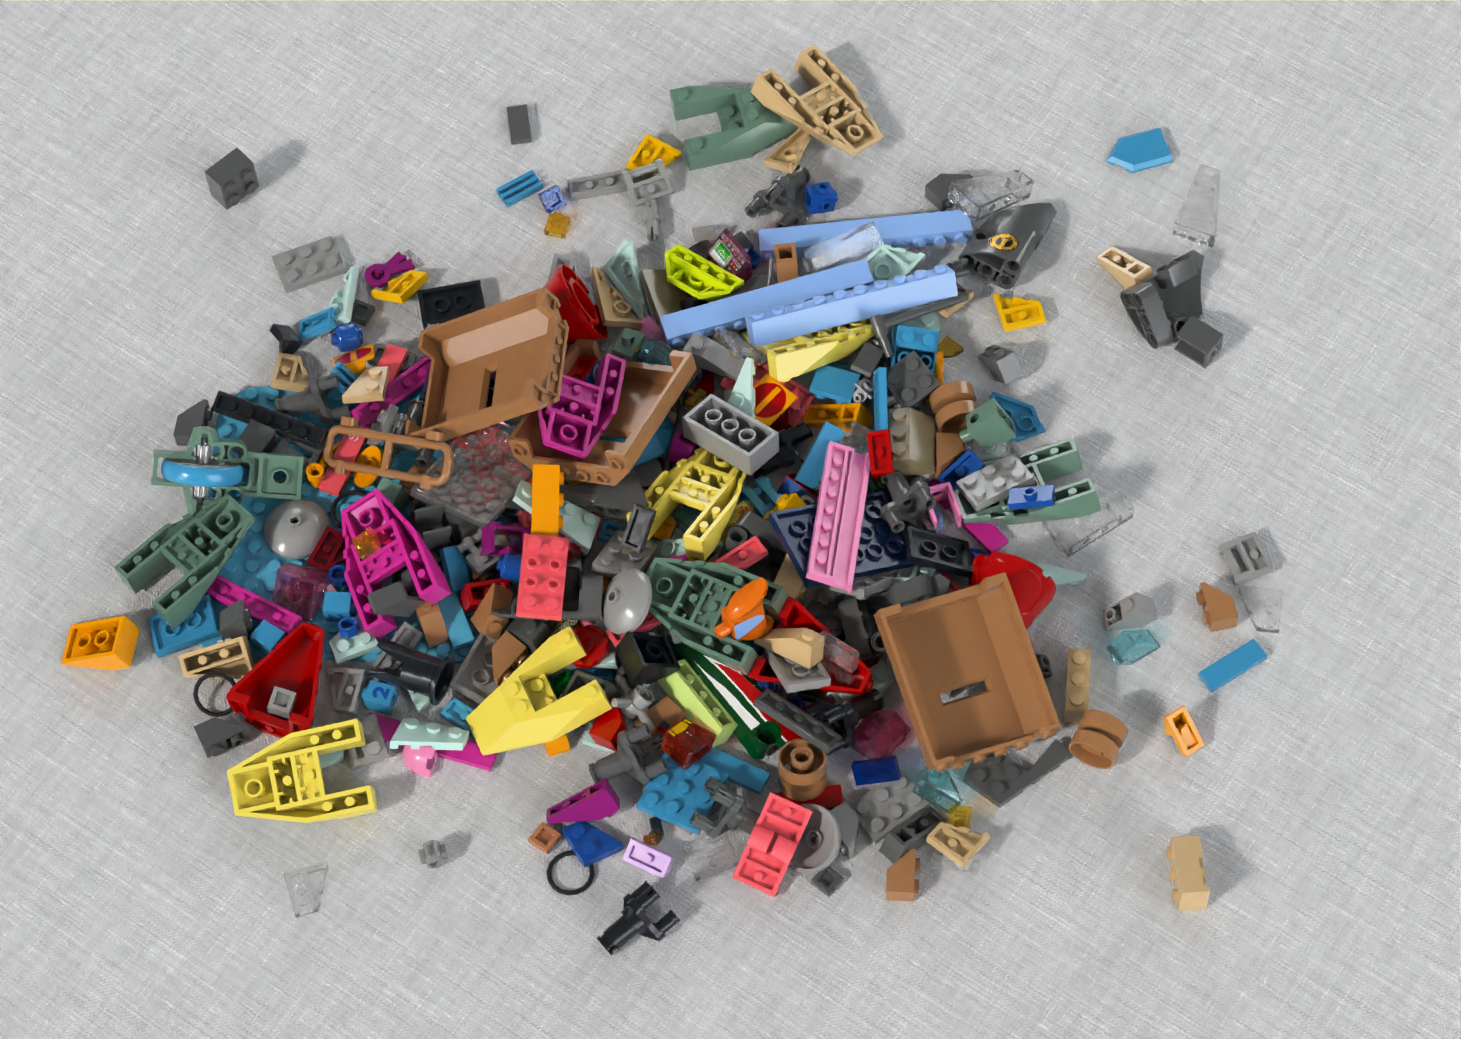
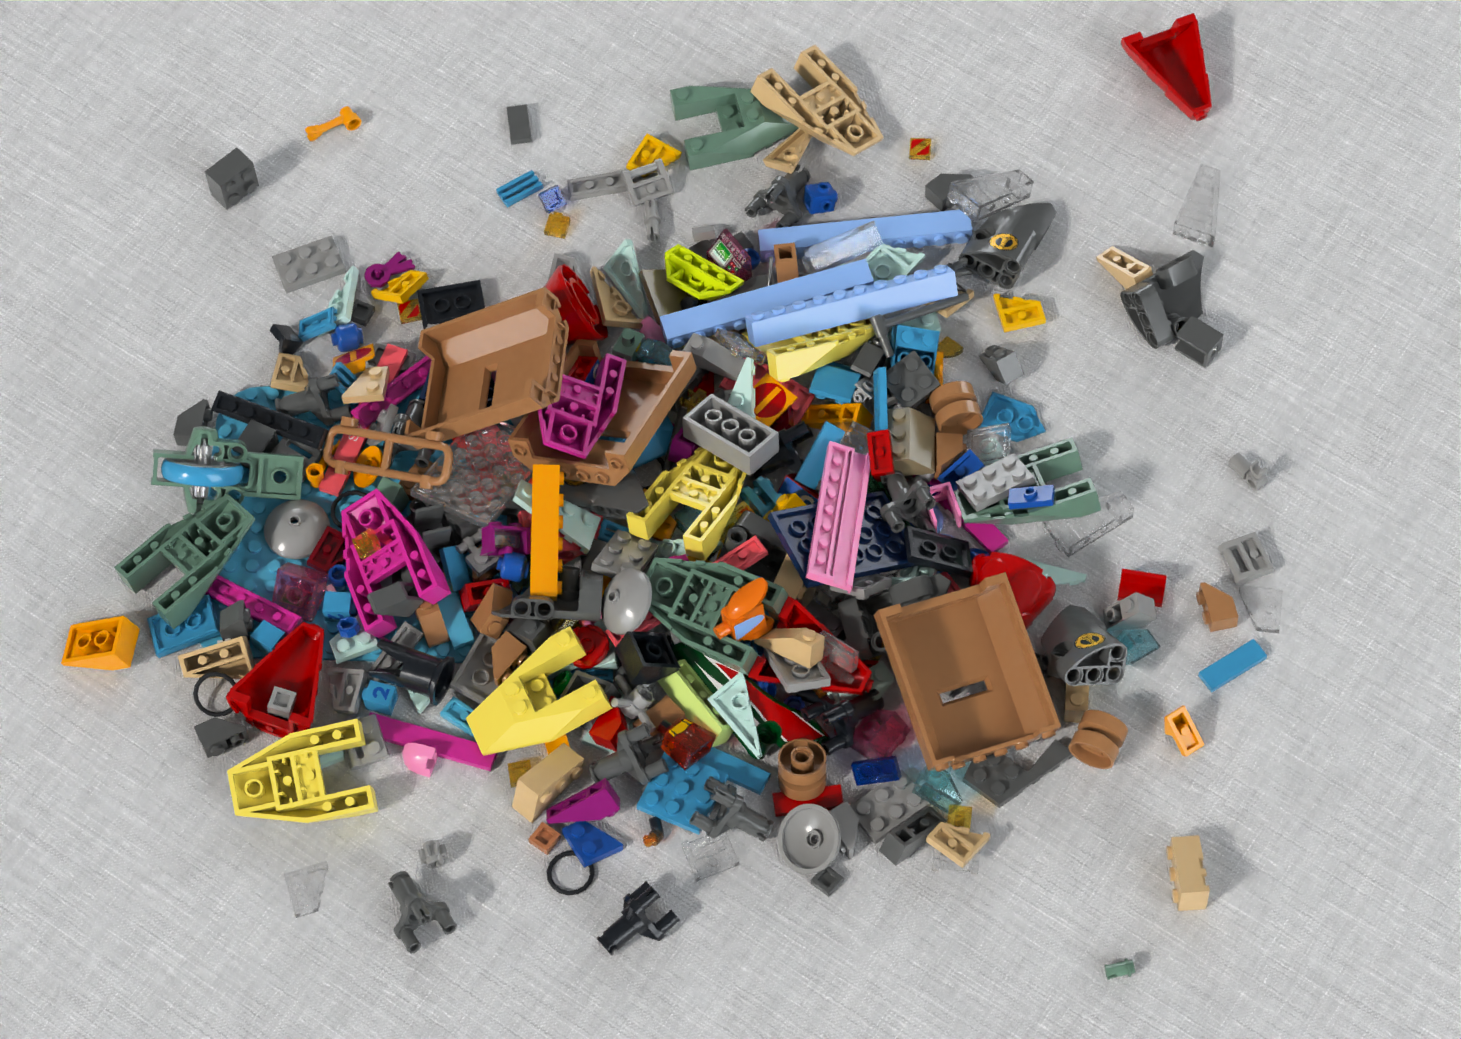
light aqua wing [390,717,469,750] -> none
coral plate [516,534,569,621] -> none
black tile [620,503,657,553] -> none
lavender plate [622,838,674,879] -> none
coral plate [732,792,813,897] -> none
dark grey tile [753,688,842,754] -> none
medium nougat slope [886,849,920,902] -> none
sand green torso [959,398,1016,448] -> none
dark azure tile [1106,128,1173,173] -> none
none -> light orange brick [305,106,361,141]
none -> dark grey wheel [388,871,457,953]
none -> clear yellow tile [397,299,422,324]
none -> clear yellow tile [507,760,531,788]
none -> tan wedge [512,743,584,823]
none -> light aqua wing [707,672,763,759]
none -> clear yellow tile [909,138,931,160]
none -> dark grey panel [1040,605,1127,686]
none -> sand green pin [1104,958,1135,980]
none -> red panel [1117,568,1167,608]
none -> red cone [1121,13,1212,121]
none -> light grey bar [1228,453,1268,491]

